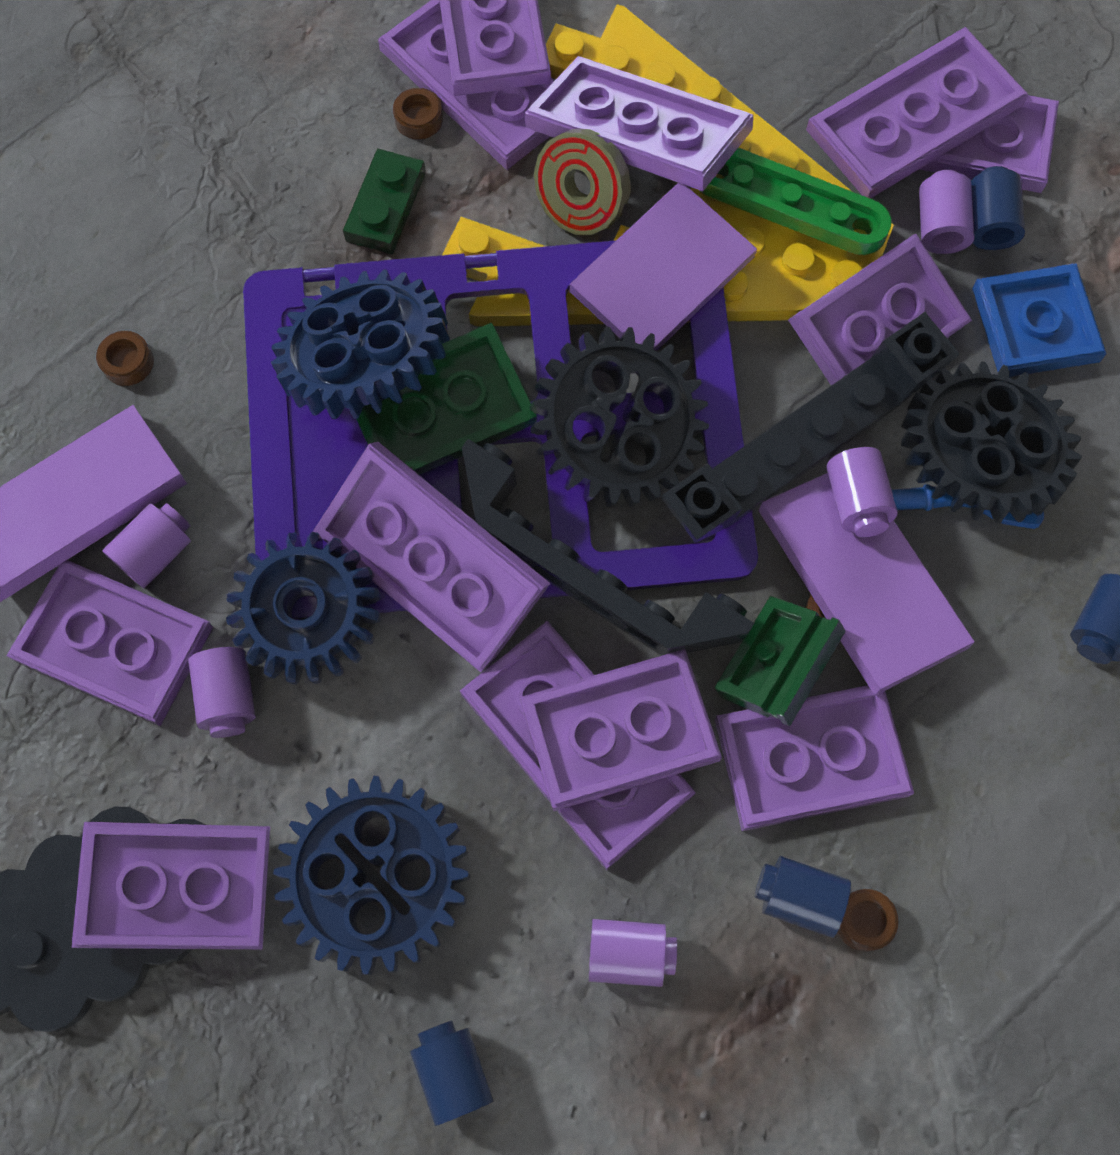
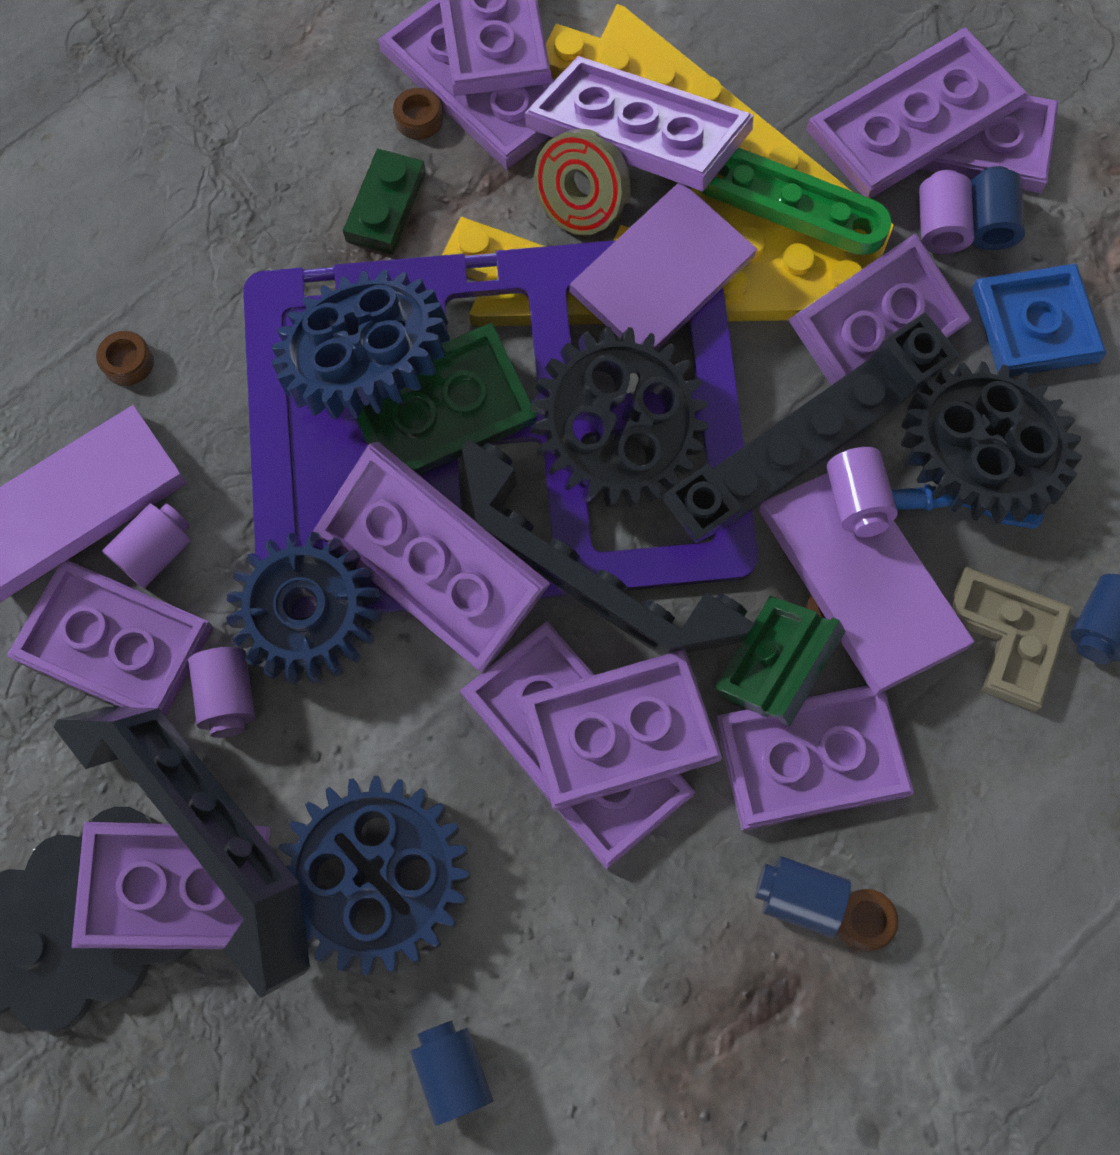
medium lavender brick [588,919,677,987] -> none
none -> black slope [53,707,310,998]
none -> dark tan tile [950,567,1073,712]

